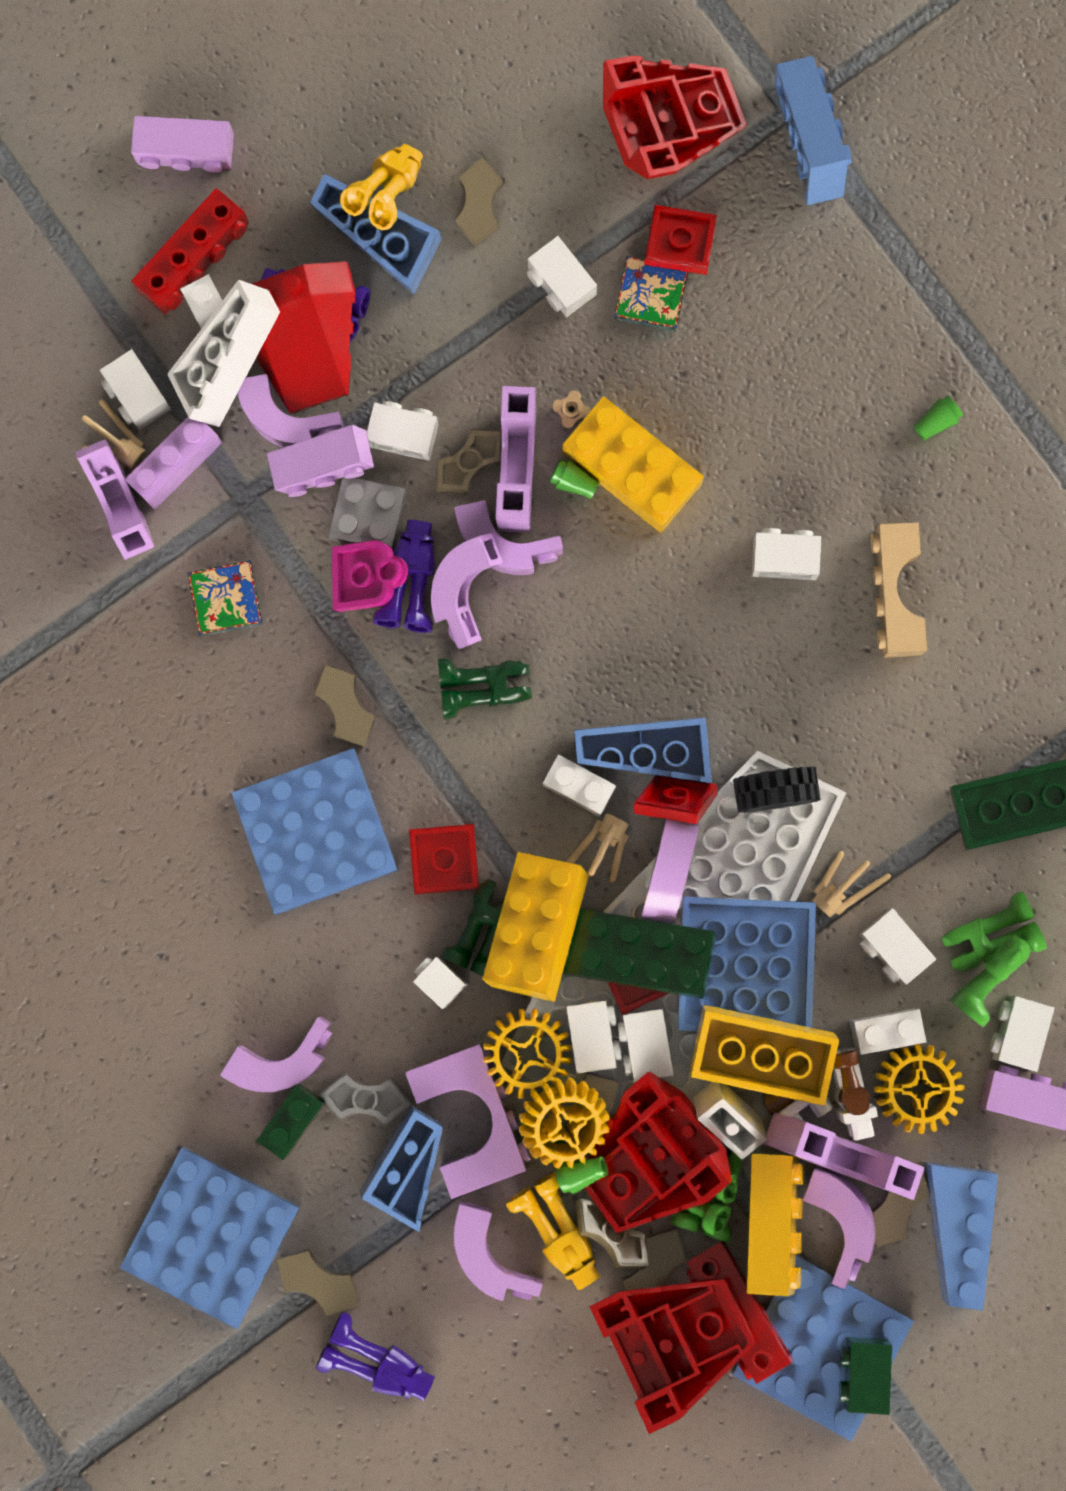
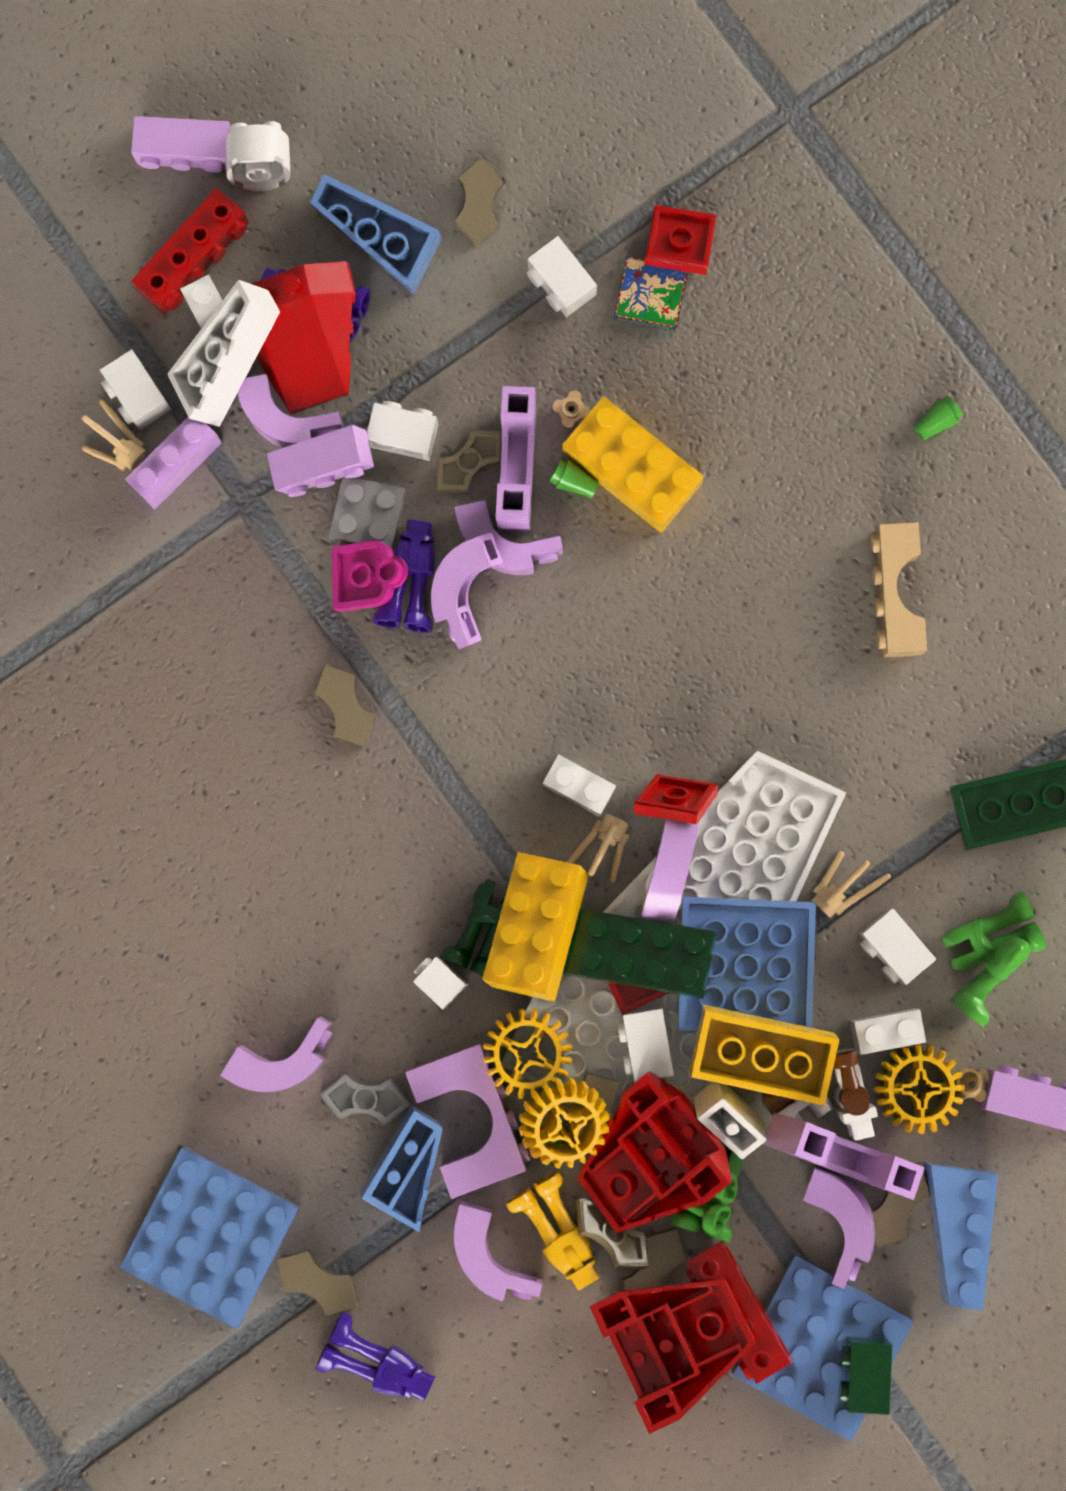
lavender arch [76,439,154,560] -> none
tile [187,560,264,637] -> none
medium blue plate [232,748,398,915] -> none
dark green brick [256,1083,326,1160] -> none
yellow piece [340,144,423,230] -> none
red tile [409,824,479,895] -> none
dark green piece [438,658,532,720] -> none
bright green cone [556,1157,608,1194] -> none
white brick [566,1000,622,1074] -> none
medium blue wedge [573,717,712,783] -> none
red wedge [603,55,747,179] -> none
black tyre [733,766,821,813] -> none
yellow brick [747,1154,804,1296] -> none
white brick [751,528,821,580] -> none
medium blue wedge [775,56,852,205] -> none
white brick [990,996,1054,1072] -> none
none -> white brick [225,121,291,191]
none -> tan plate [955,1068,990,1102]

